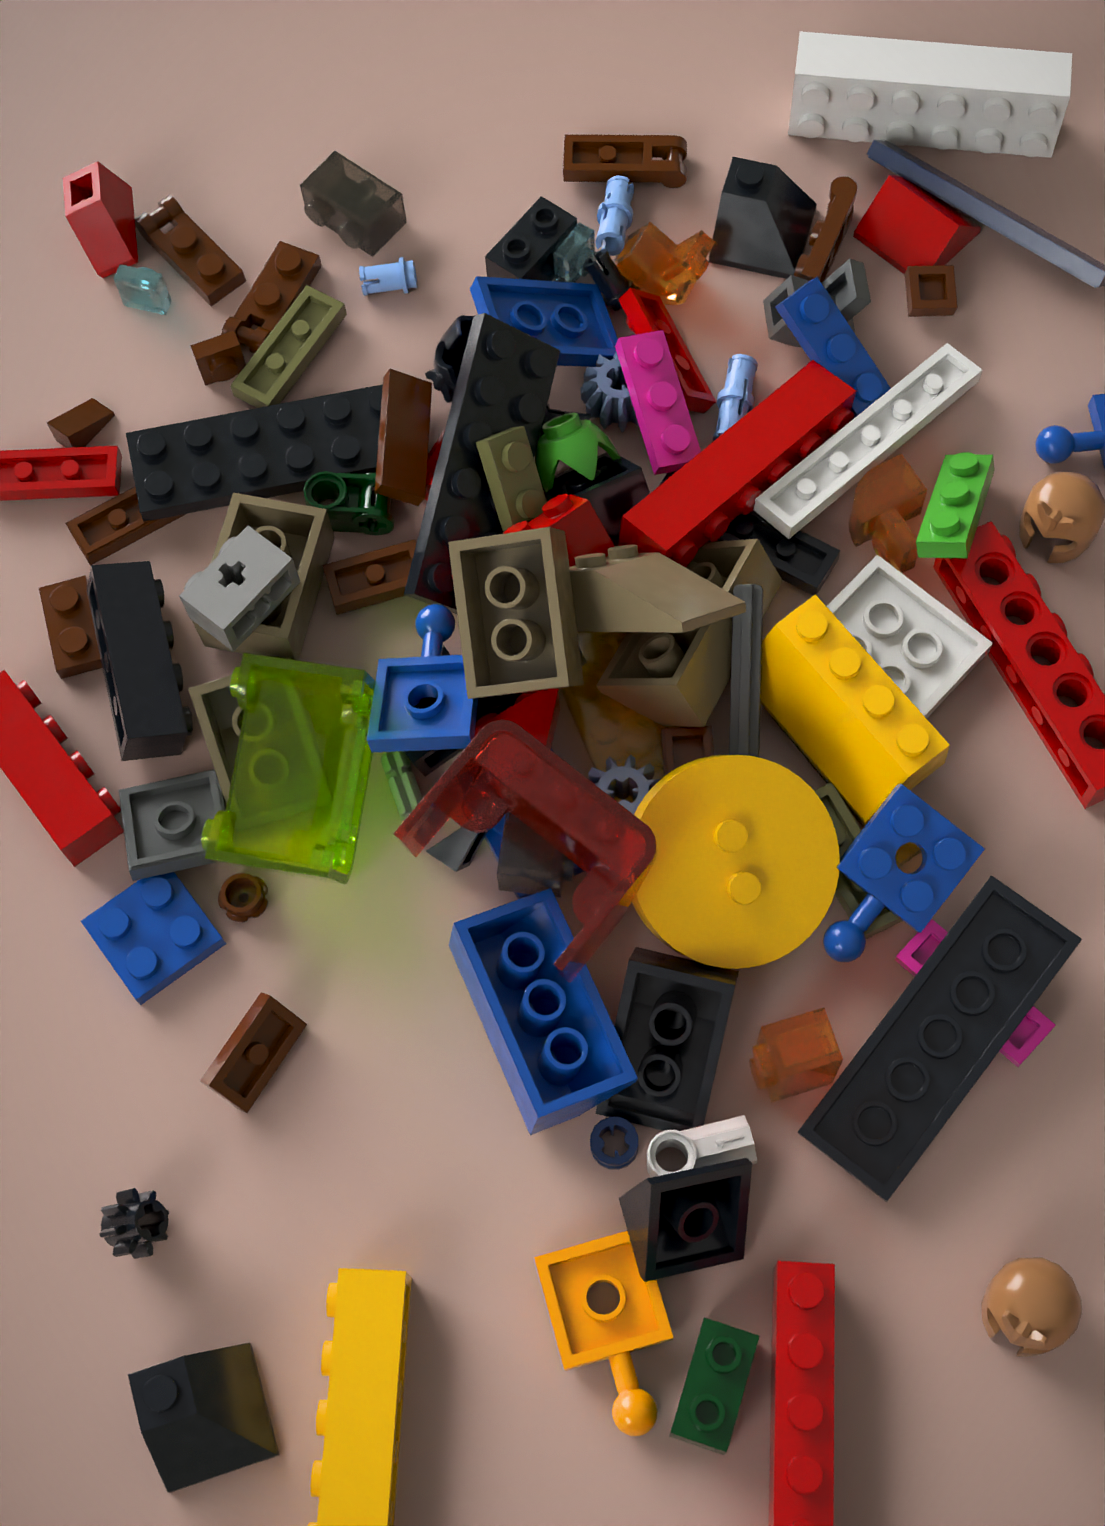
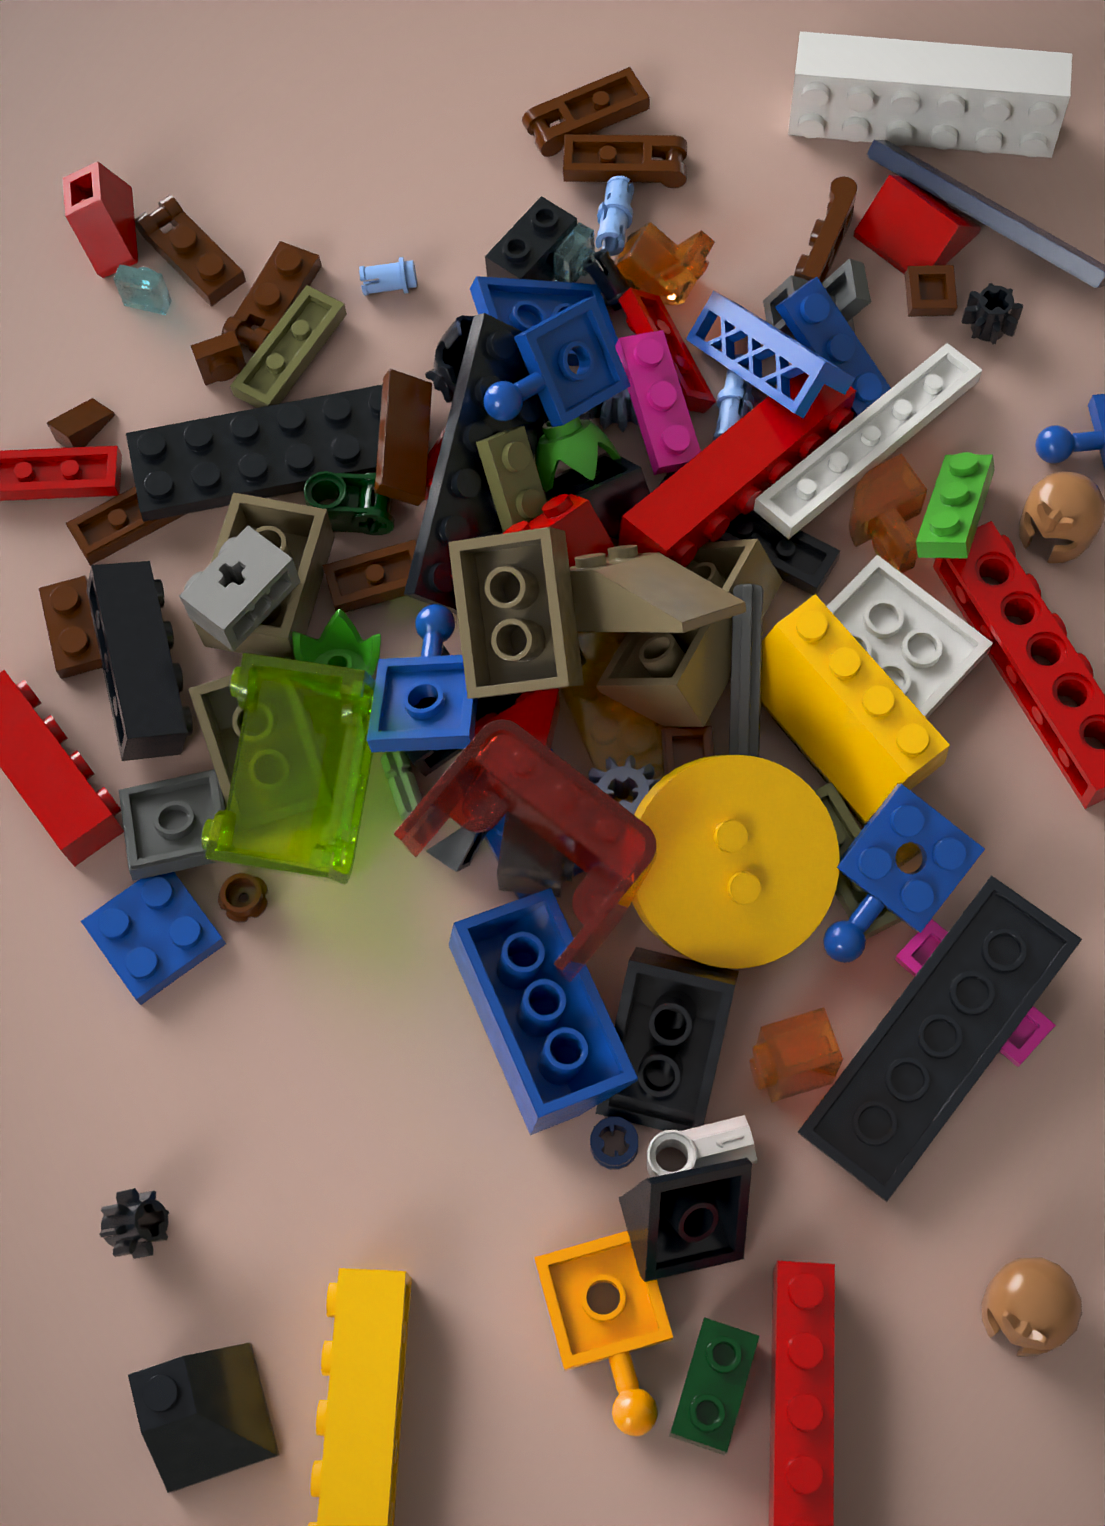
reddish brown plate [200,992,307,1113] -> none
clear smoke brick [300,150,407,257] -> none
black slope [709,157,817,279] -> none
none -> bright green piece [292,609,381,697]
none -> blue plate [484,296,631,427]
none -> reddish brown plate [522,67,650,157]
none -> fence [685,291,855,418]
none -> black gear [962,283,1023,344]

